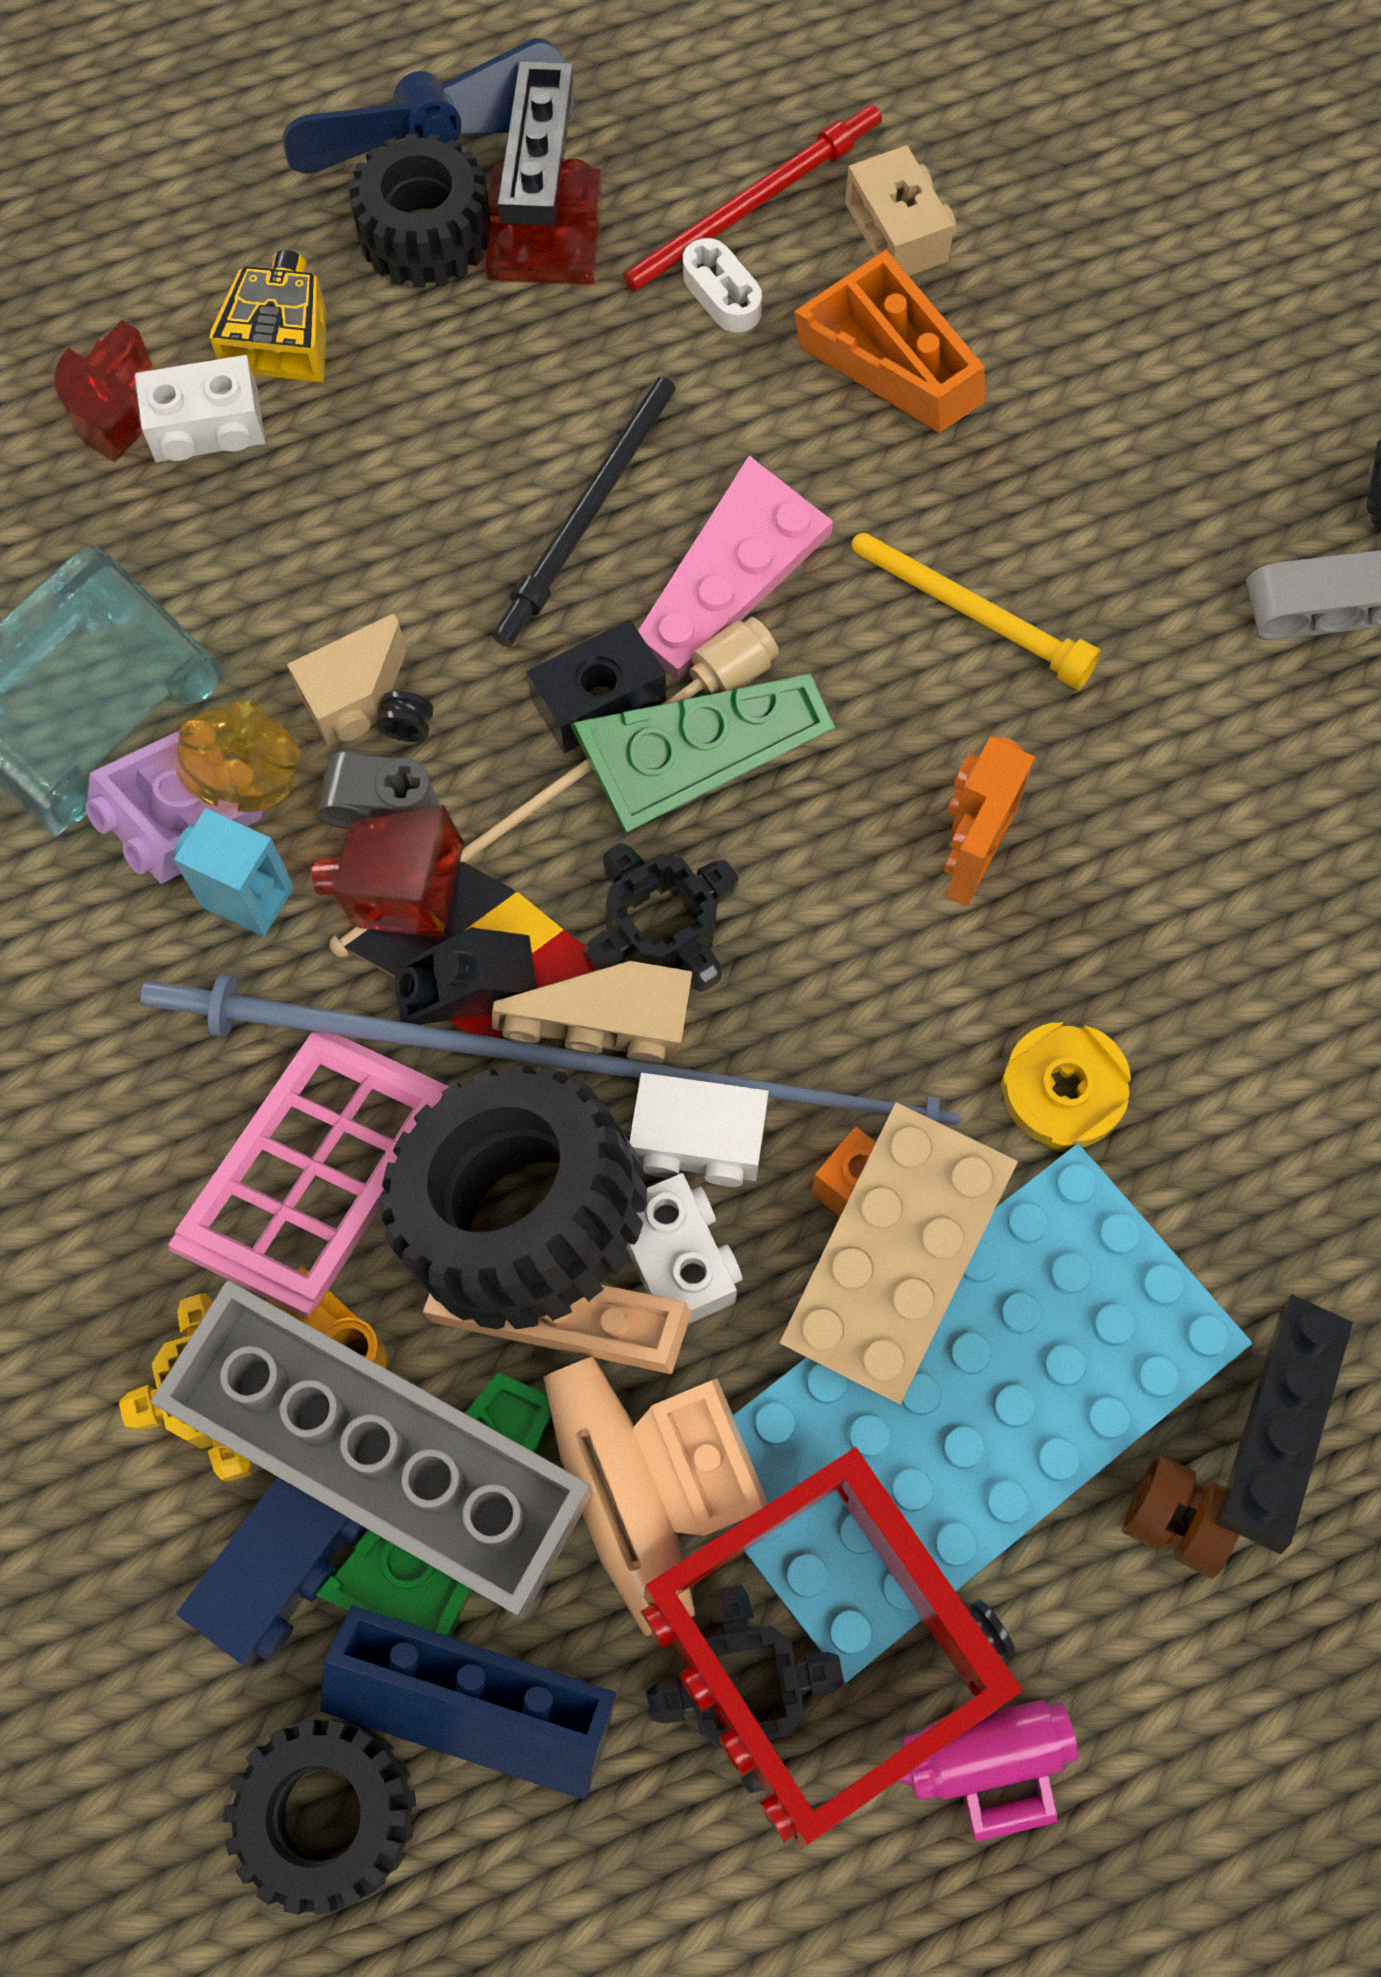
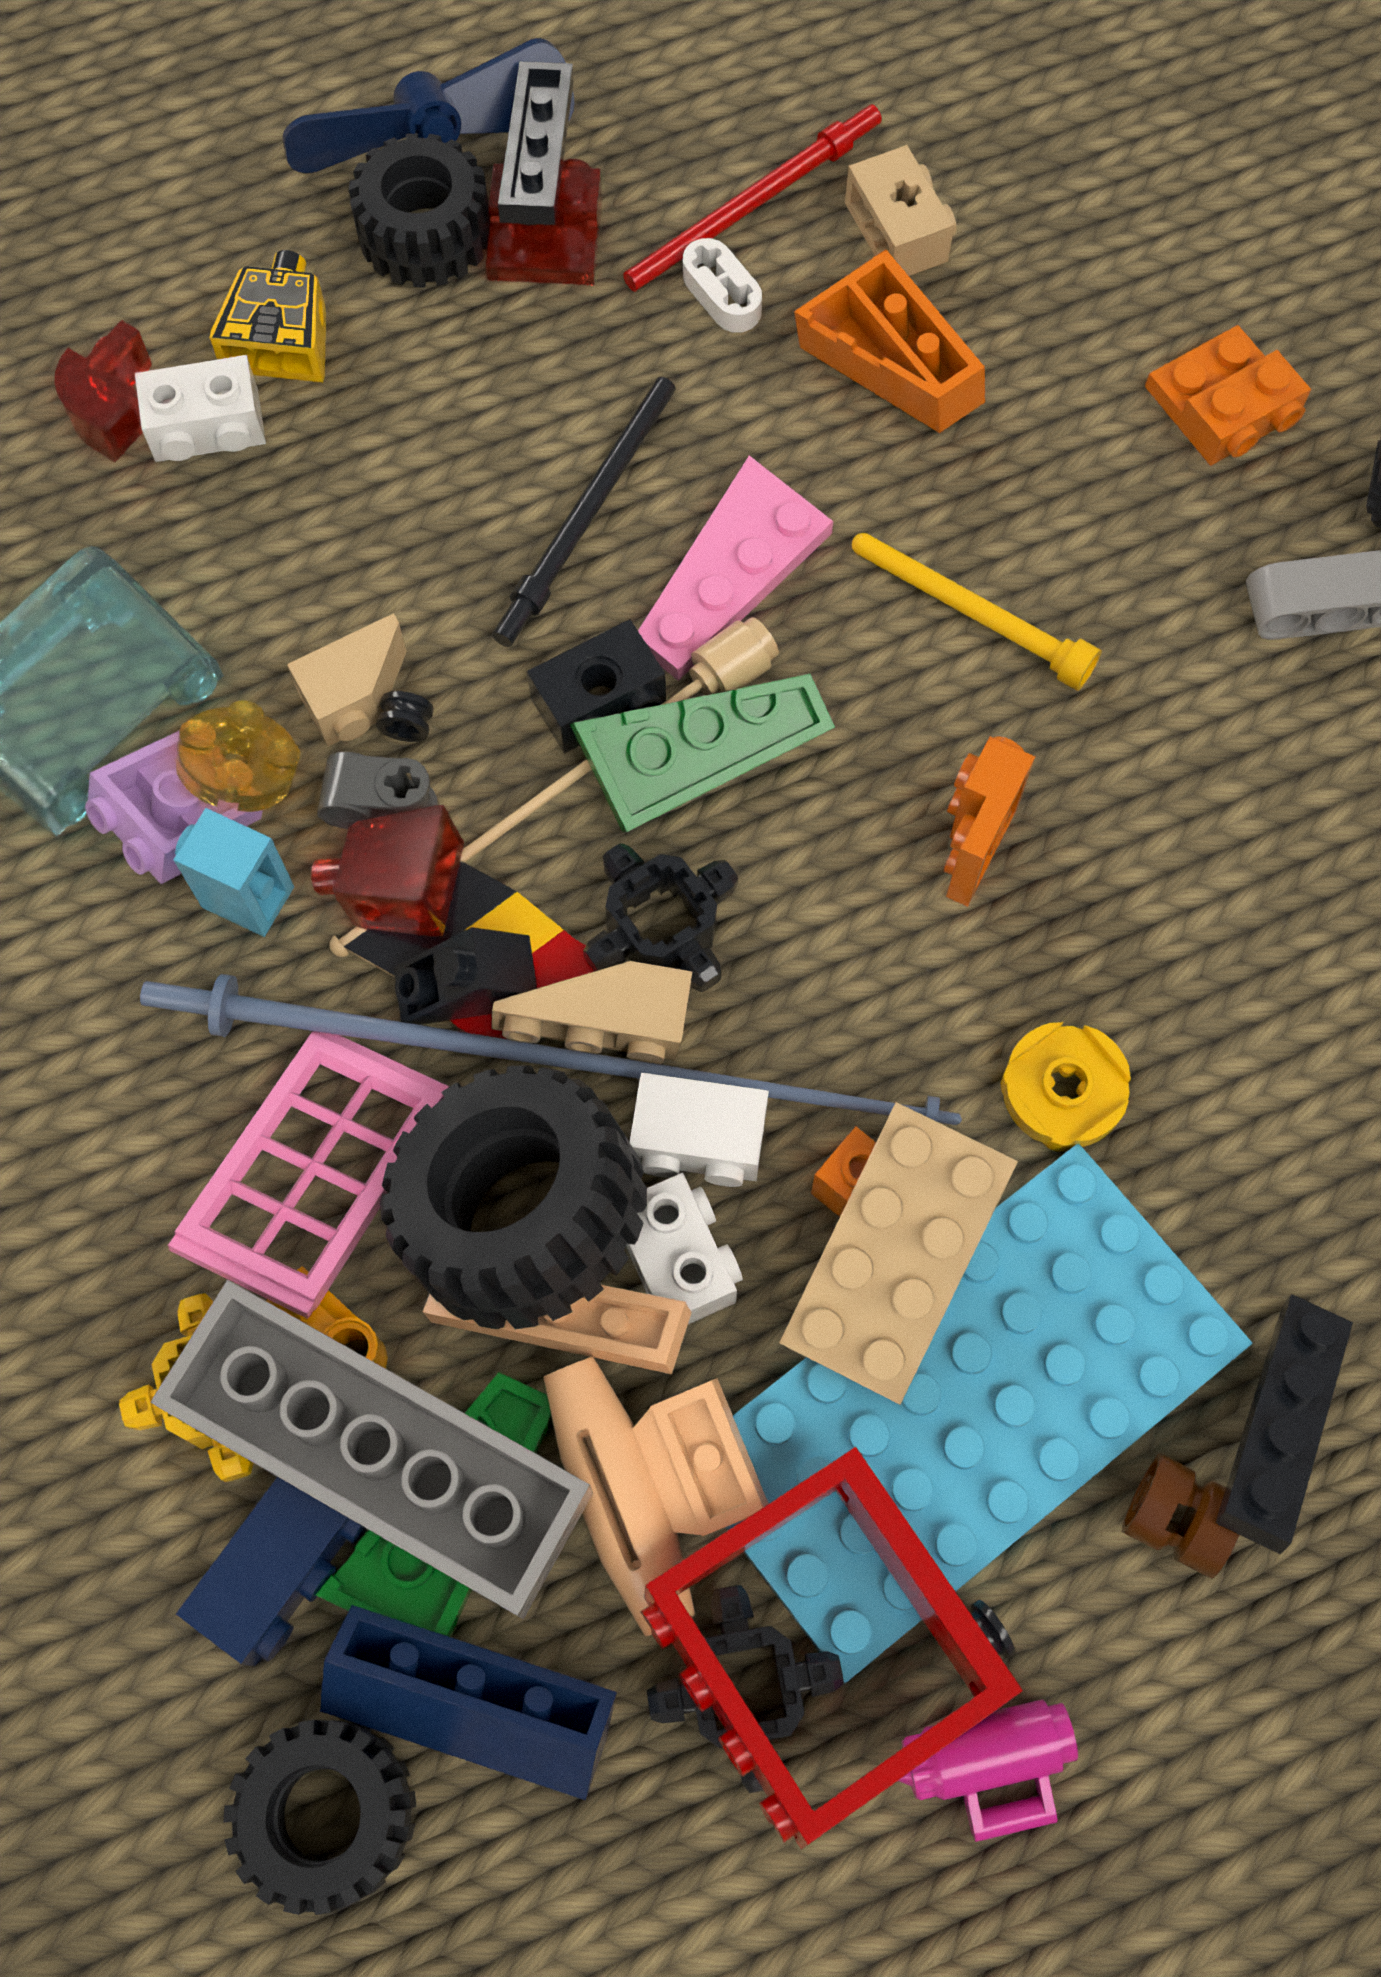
none -> orange plate [1145,325,1311,466]

